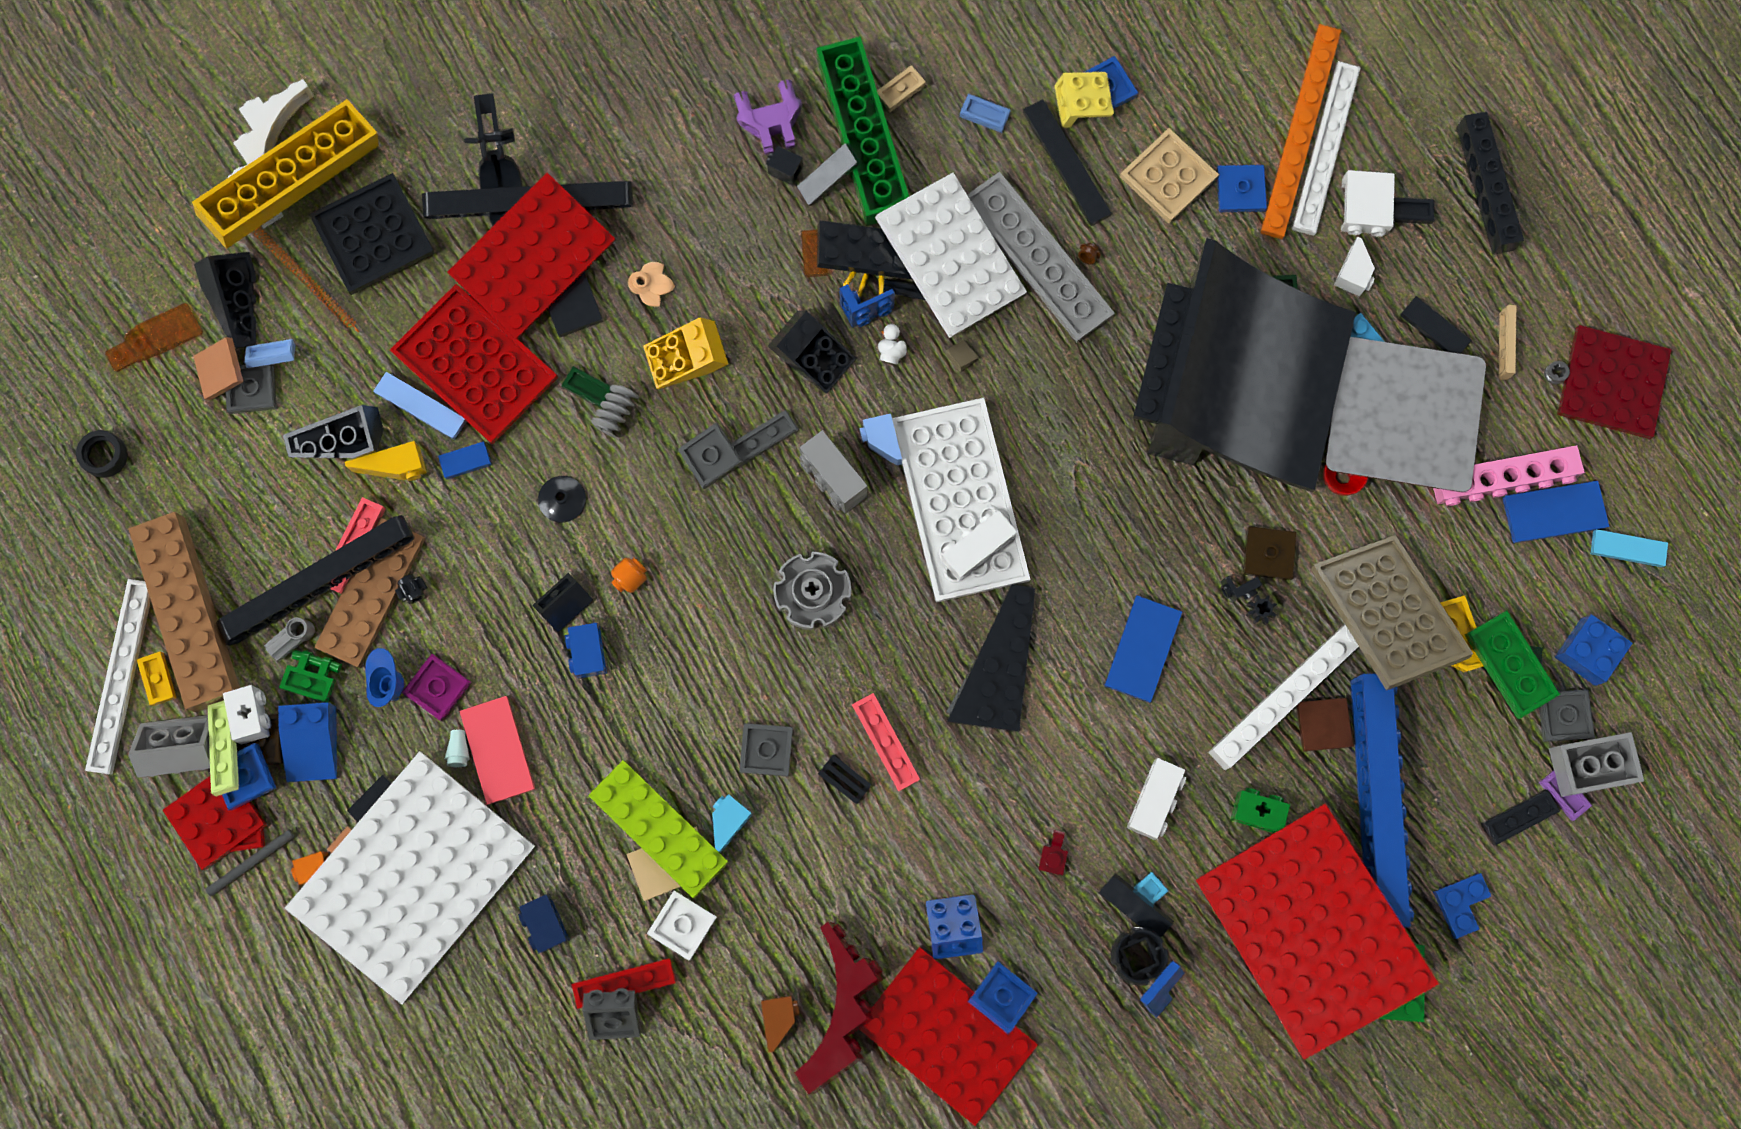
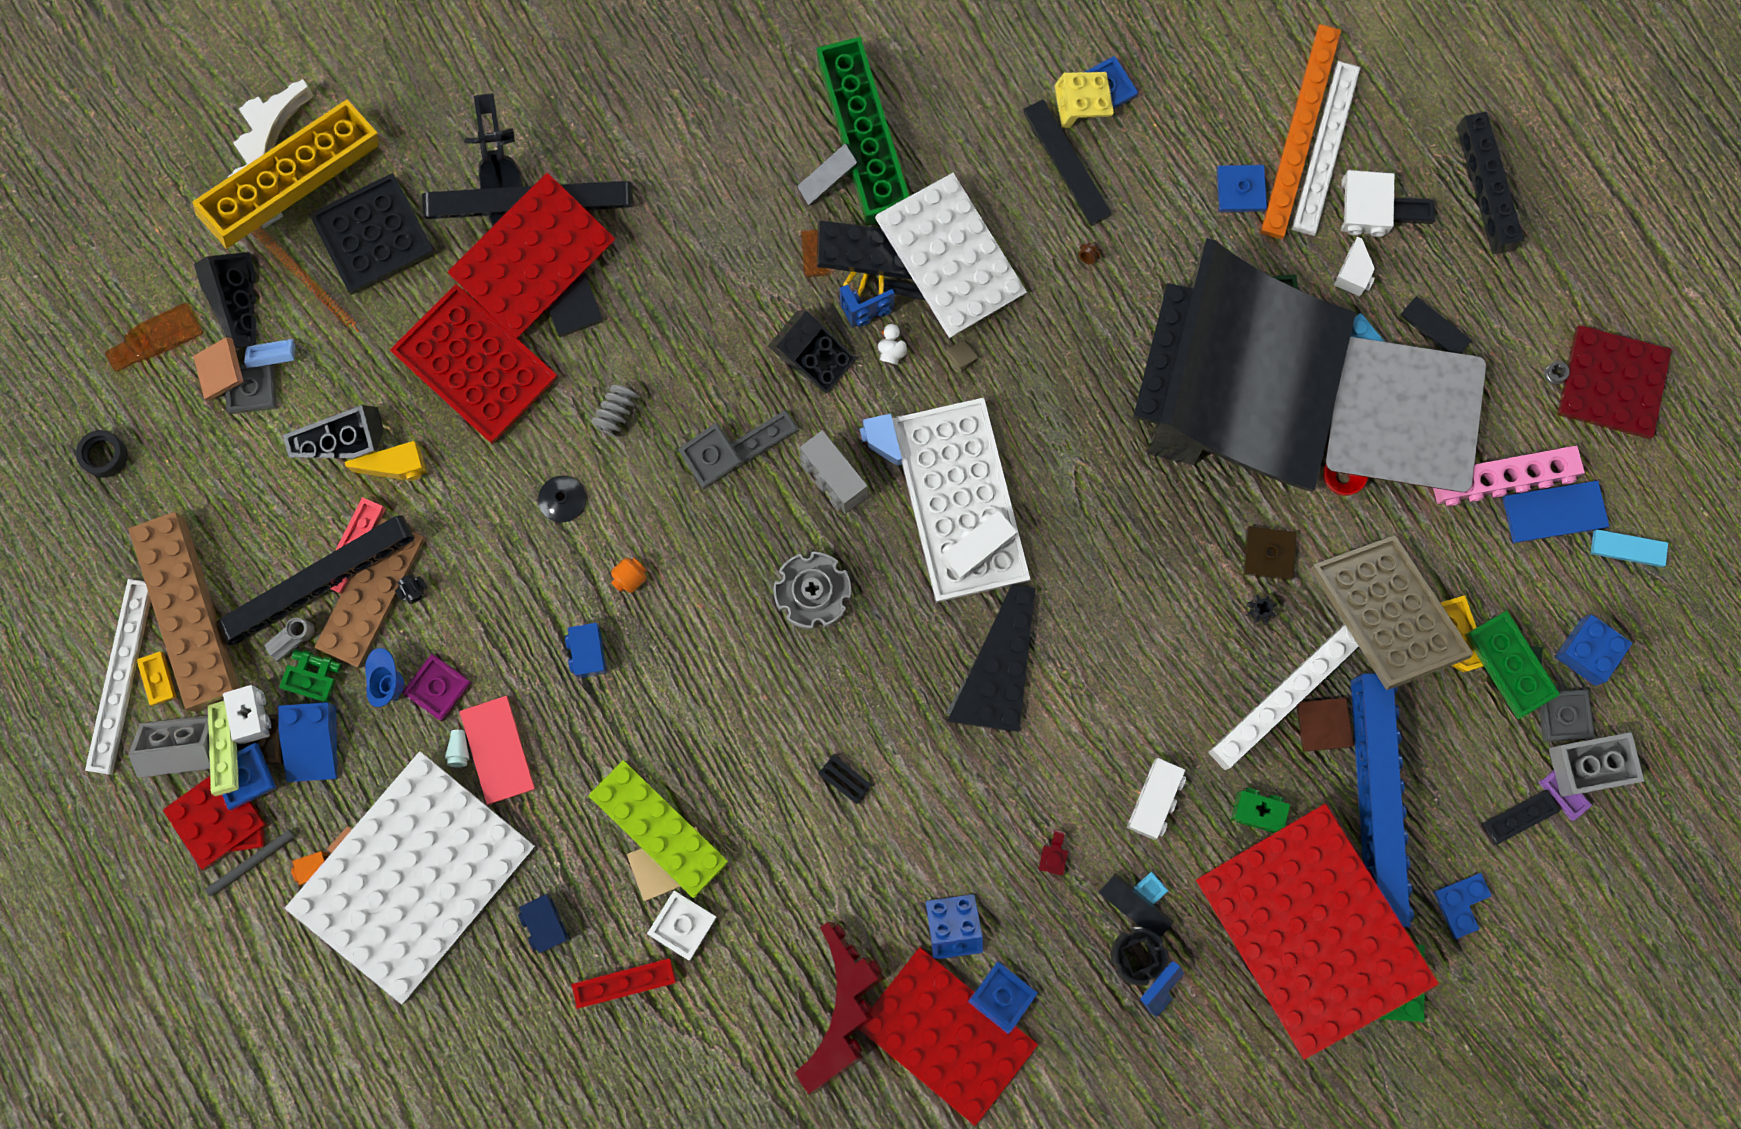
black tile [347,775,392,822] -> none
light blue tile [373,372,467,440] -> none
blue tile [438,441,492,480] -> none
black panel [532,573,593,632] -> none
dark green tile [561,366,612,410] -> none
dark grey plate [583,988,640,1040] -> none
light nougat plate [628,262,675,307] -> none
yellow slope [643,317,728,389] -> none
medium azure slope [712,794,753,853] -> none
medium lavender connector [734,80,802,155] -> none
dark grey tile [739,723,793,777] -> none
dark orange slope [761,995,800,1053] -> none
black brick [766,146,803,186] -> none
coral plate [852,693,920,792] -> none
tan plate [877,65,926,112] -> none
medium blue tile [959,94,1011,133] -> none
light grey plate [967,172,1115,343] -> none
blue tile [1104,595,1182,703] -> none
tan plate [1120,128,1219,224] -> none
black bracket [1221,576,1262,603] -> none
tan tile [1498,305,1516,380] -> none

